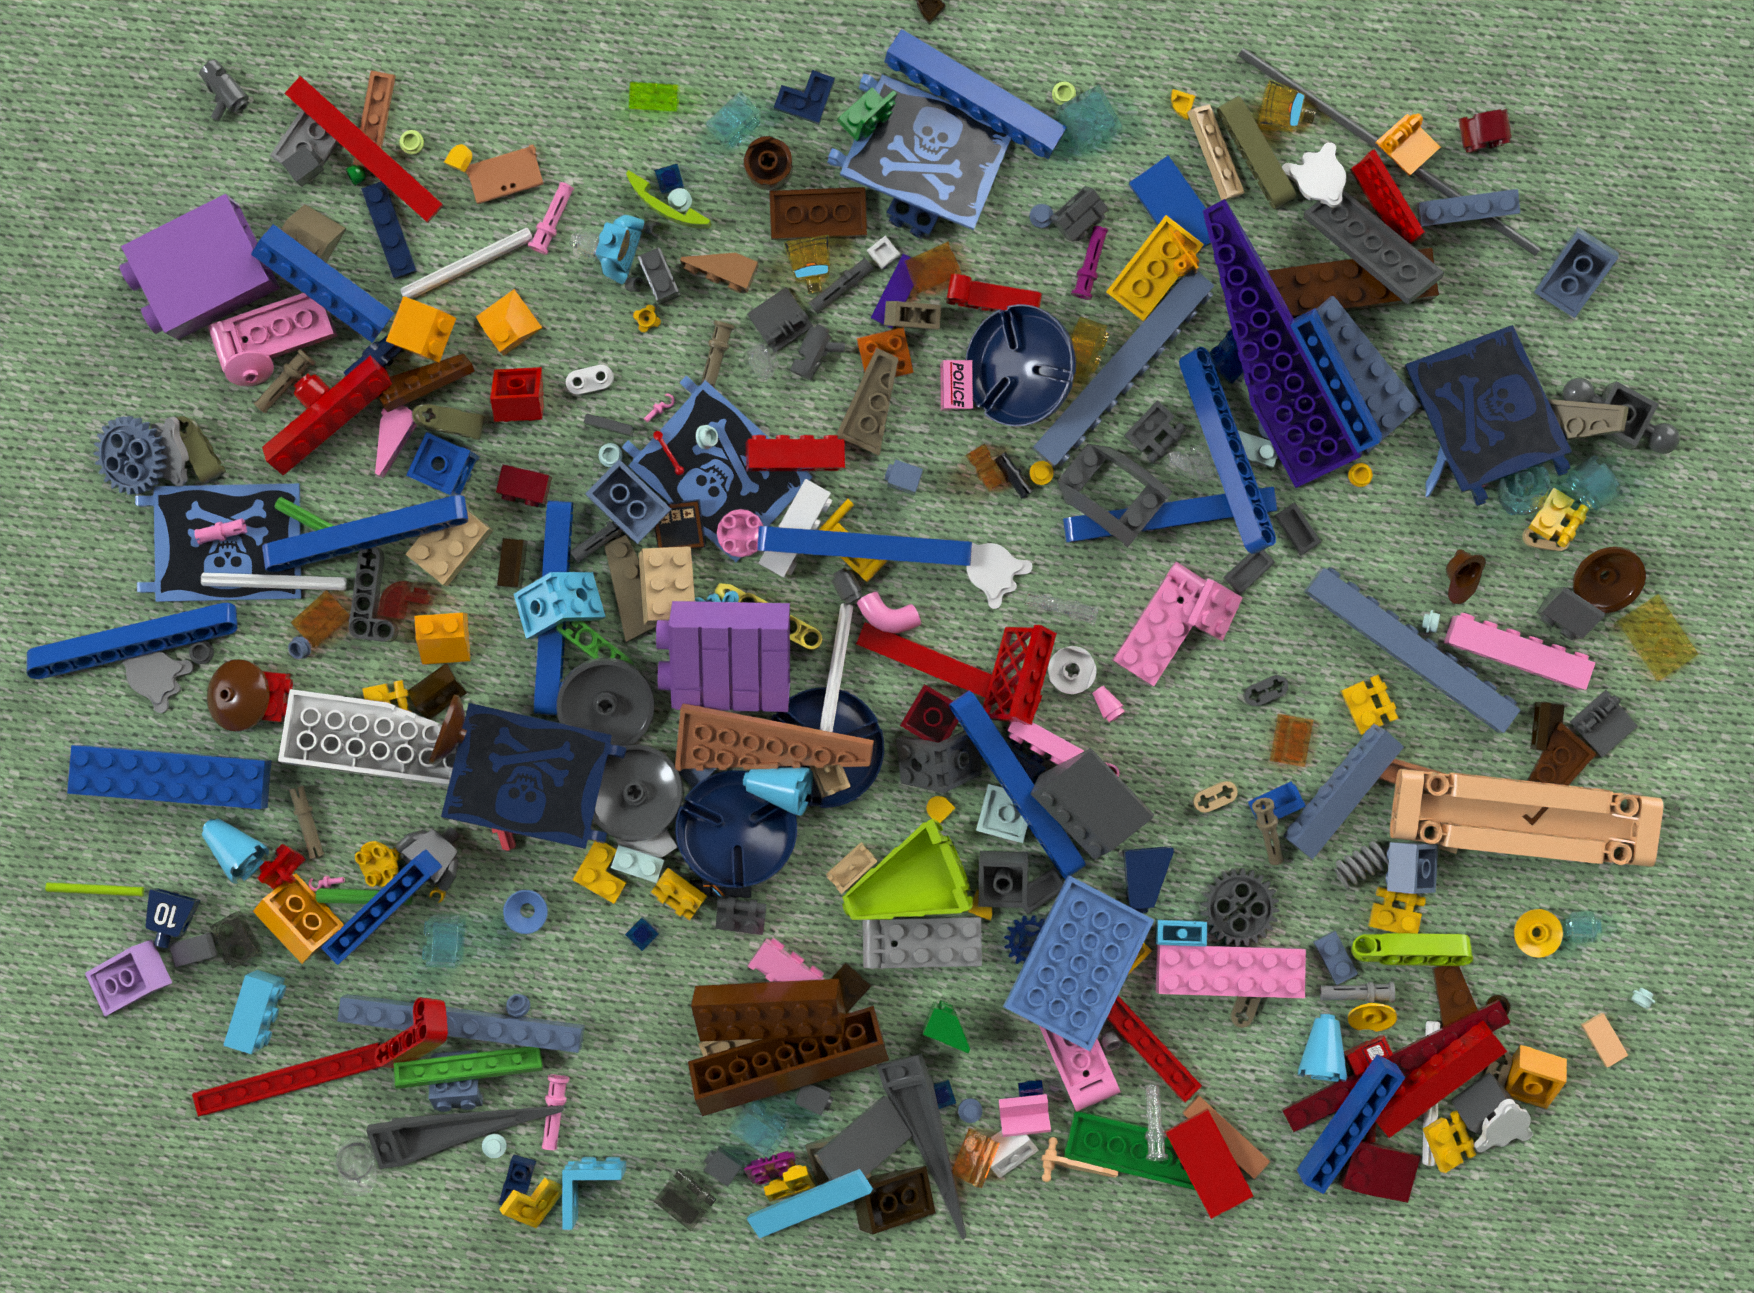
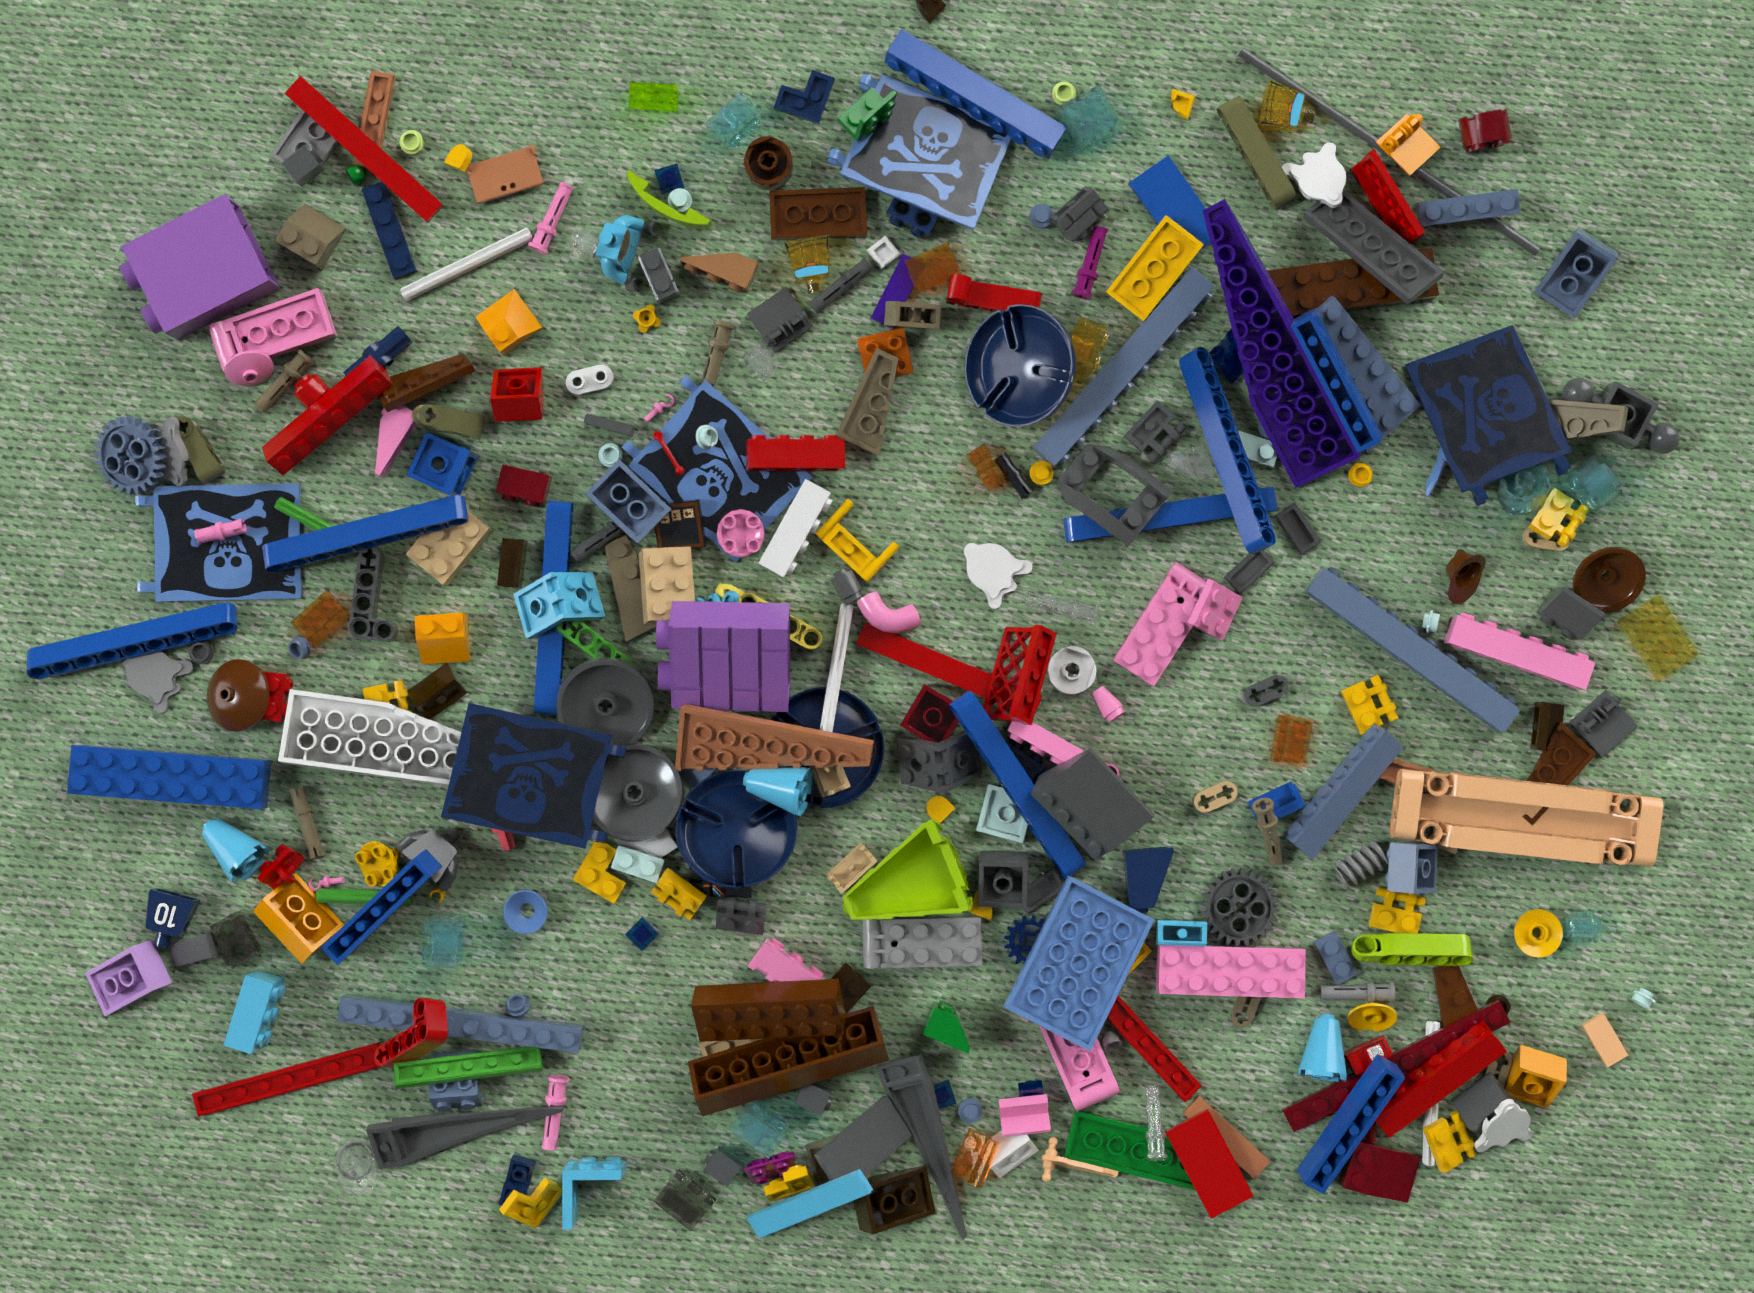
lime bar [45,882,144,897] -> none
dark grey piece [199,59,249,121] -> none
white axle [201,573,347,591] -> none
blue brick [251,224,394,343] -> none
clear red brick [377,581,434,620] -> none
light orange slope [386,296,456,363] -> none
reddish brown dish [428,694,467,765] -> none
light aqua plate [482,1133,507,1158] -> none
blue beam [757,526,972,566] -> none
dark grey piece [790,324,845,380] -> none
sand blue brick [884,460,923,496] -> none
bright pink panel [940,360,973,411] -> none
light orange hinge [1168,227,1200,276] -> none
tan tile [1187,104,1245,200] -> none

